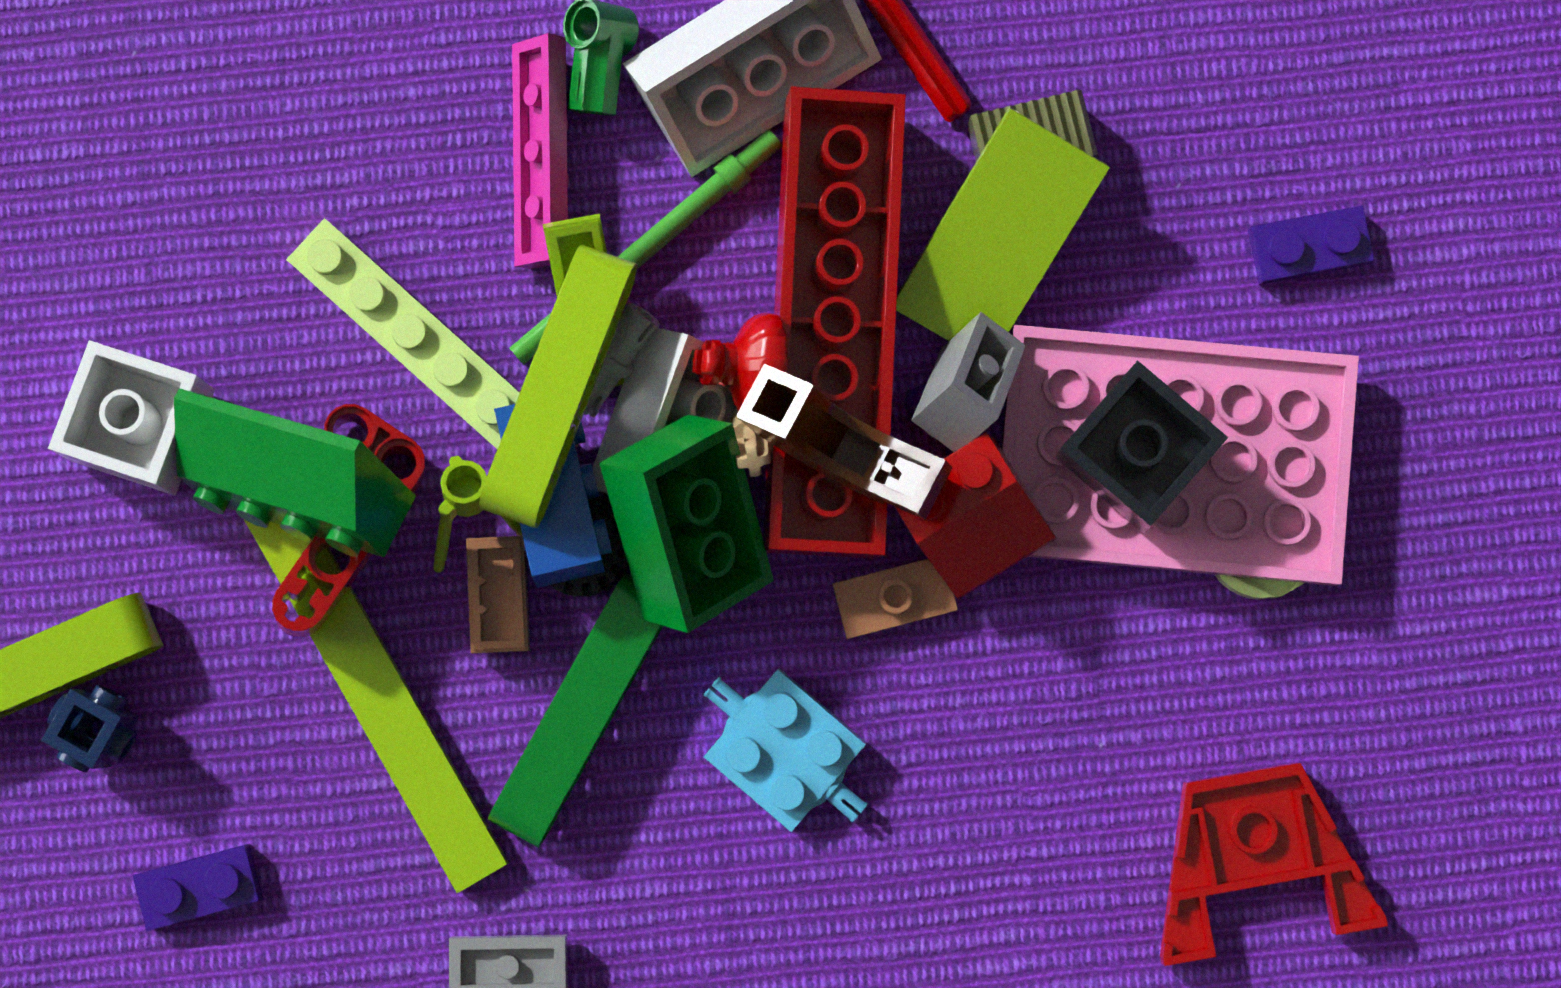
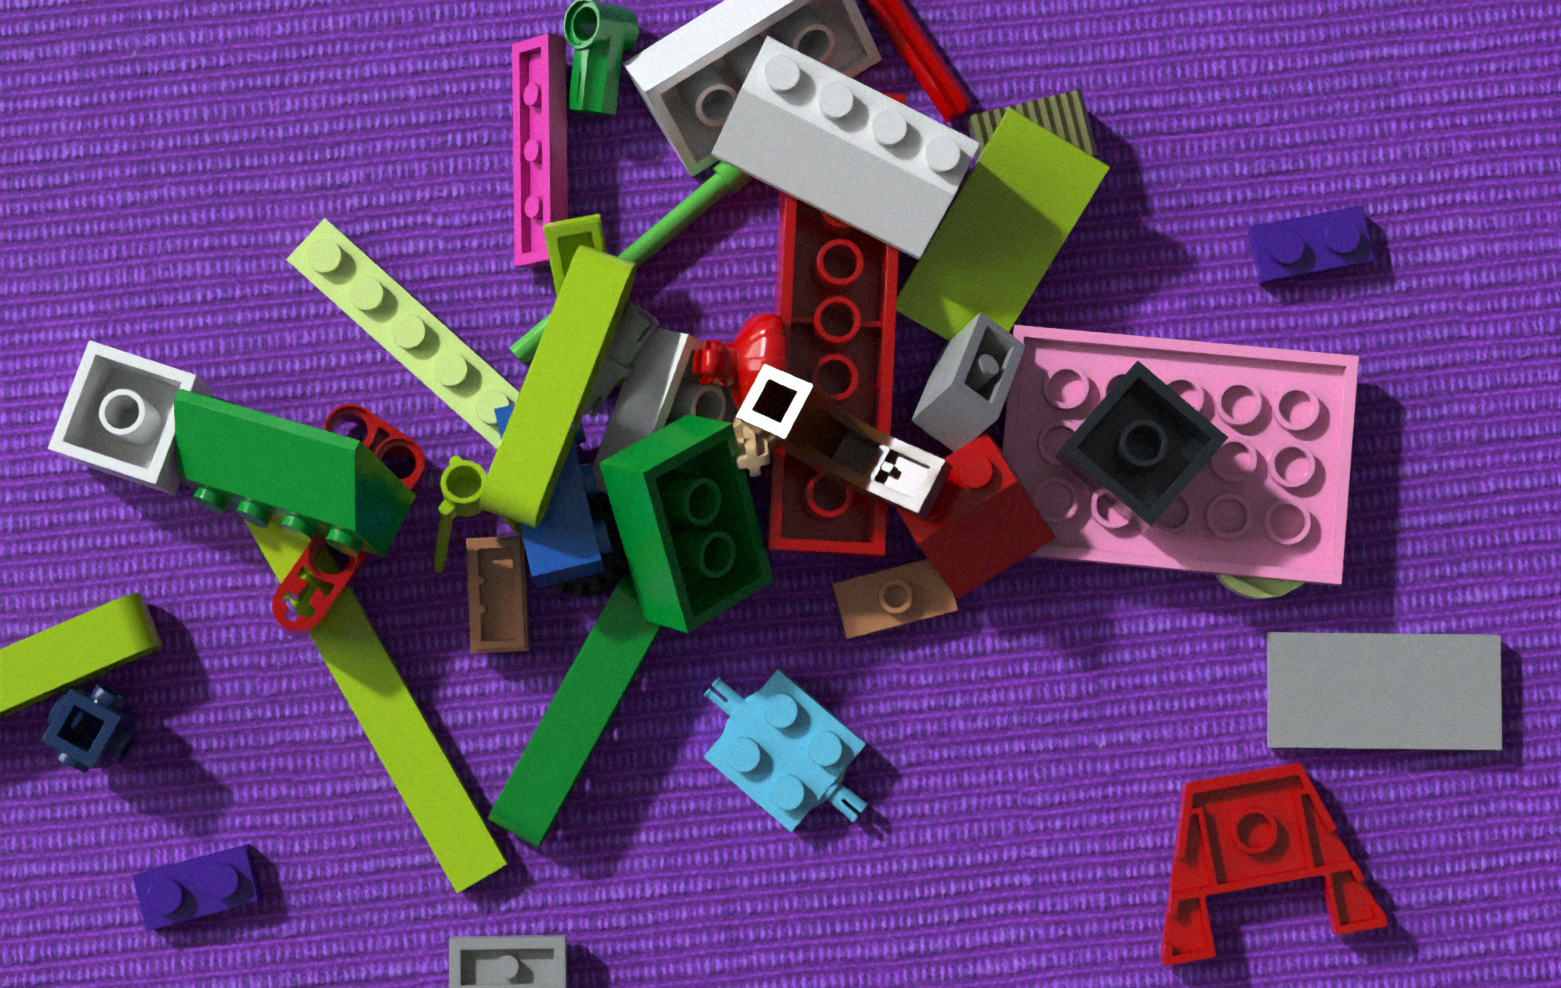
none -> white slope [710,36,980,260]
none -> light grey tile [1267,632,1502,750]

